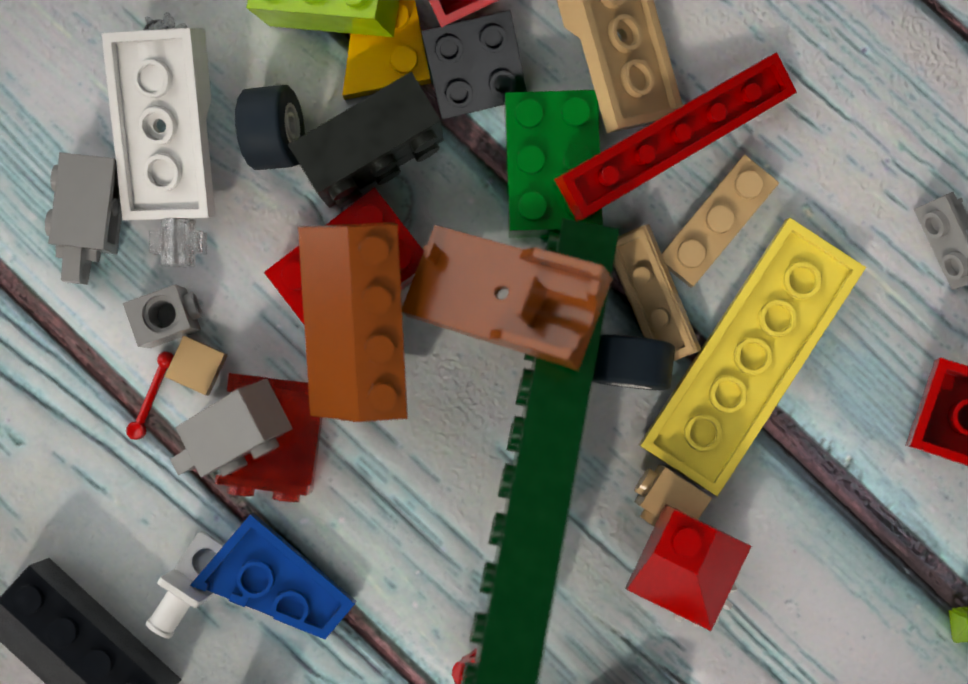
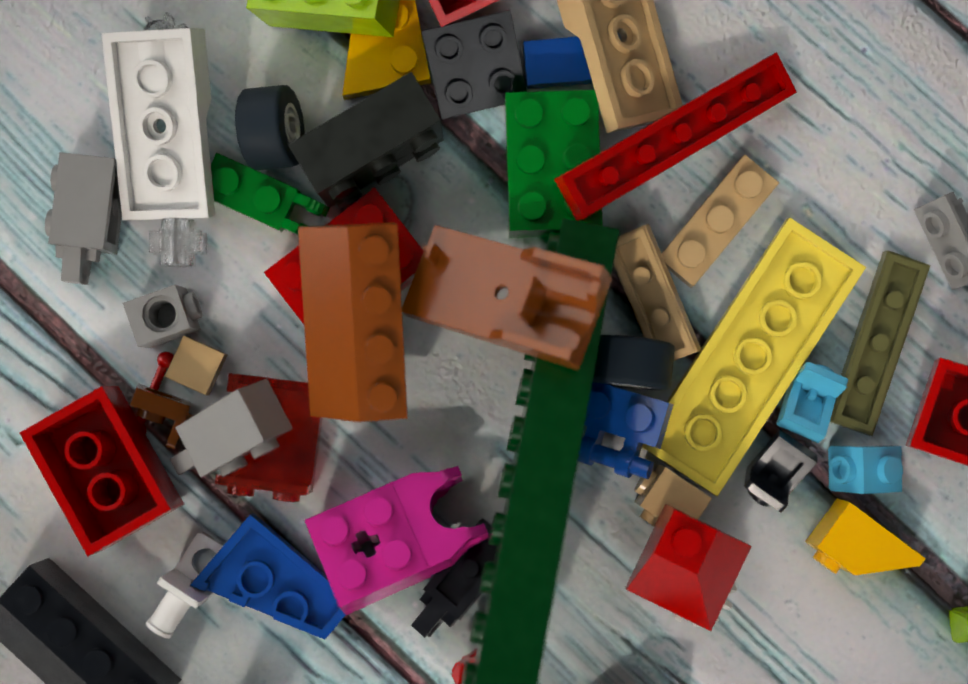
none -> red brick [19,386,184,557]
none -> reddish brown bracket [130,383,195,449]
none -> green hinge [211,152,330,236]
none -> dark pink brick [304,466,488,615]
none -> black hinge [411,518,497,638]
none -> blue tile [523,37,593,89]
none -> blue plate [578,382,674,479]
none -> black bracket [744,429,817,513]
none -> medium azure bracket [776,362,848,443]
none -> yellow slope [805,498,926,575]
none -> medium azure bracket [828,445,903,494]
none -> olive tile [830,250,931,436]

